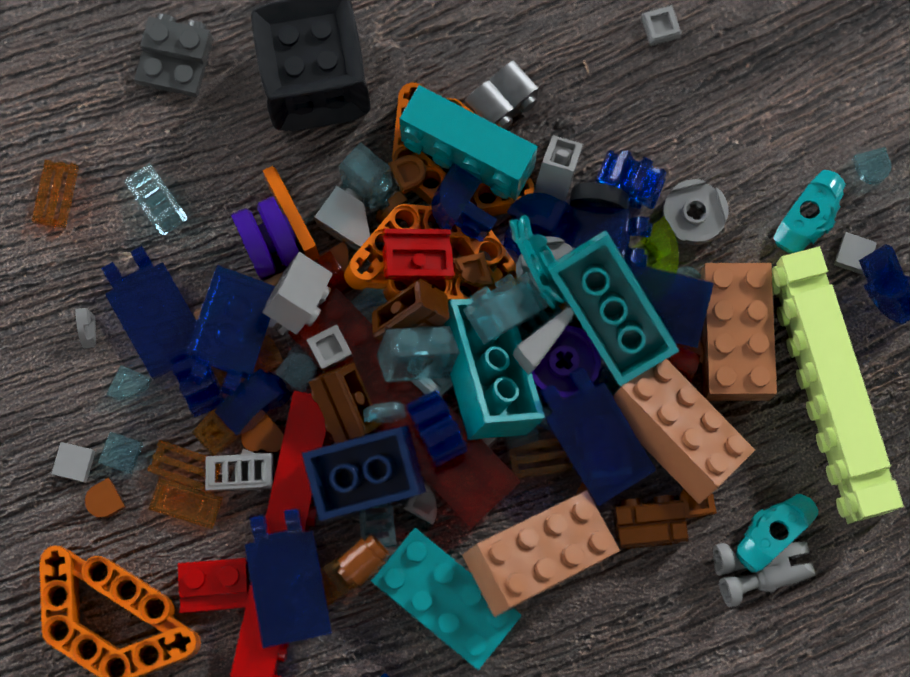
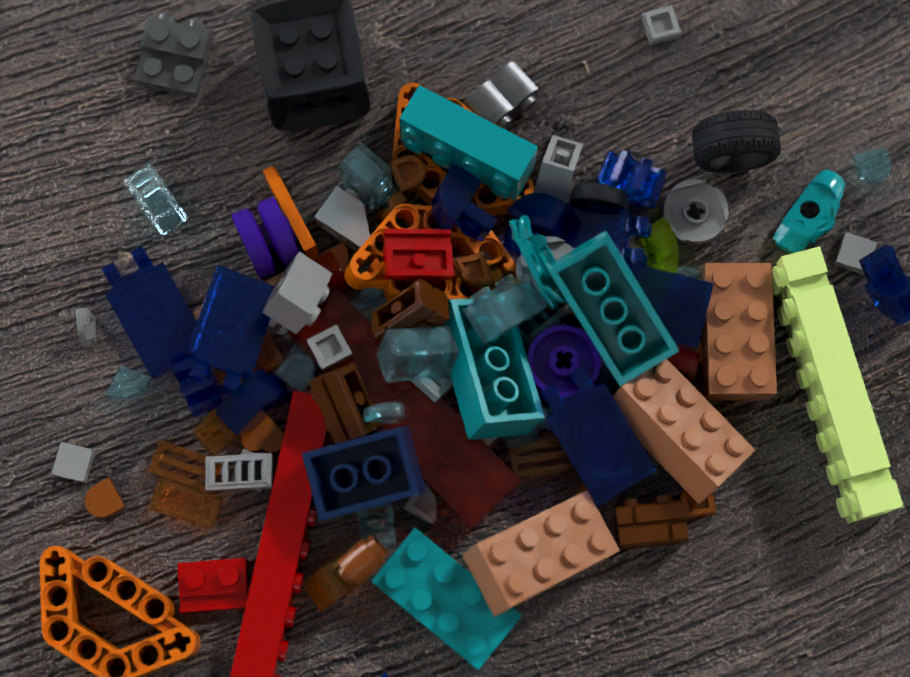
clear orange tile [32,159,79,228] -> none
clear light blue tile [98,431,143,475] -> none
clear blue tile [245,508,333,648] -> none
clear blue gear [406,389,468,467] -> none
light grey slope [513,307,574,374] -> none
light grey piece [713,542,815,607] -> none
teal piece [736,494,819,572] -> none
none -> black tyre [692,110,781,173]

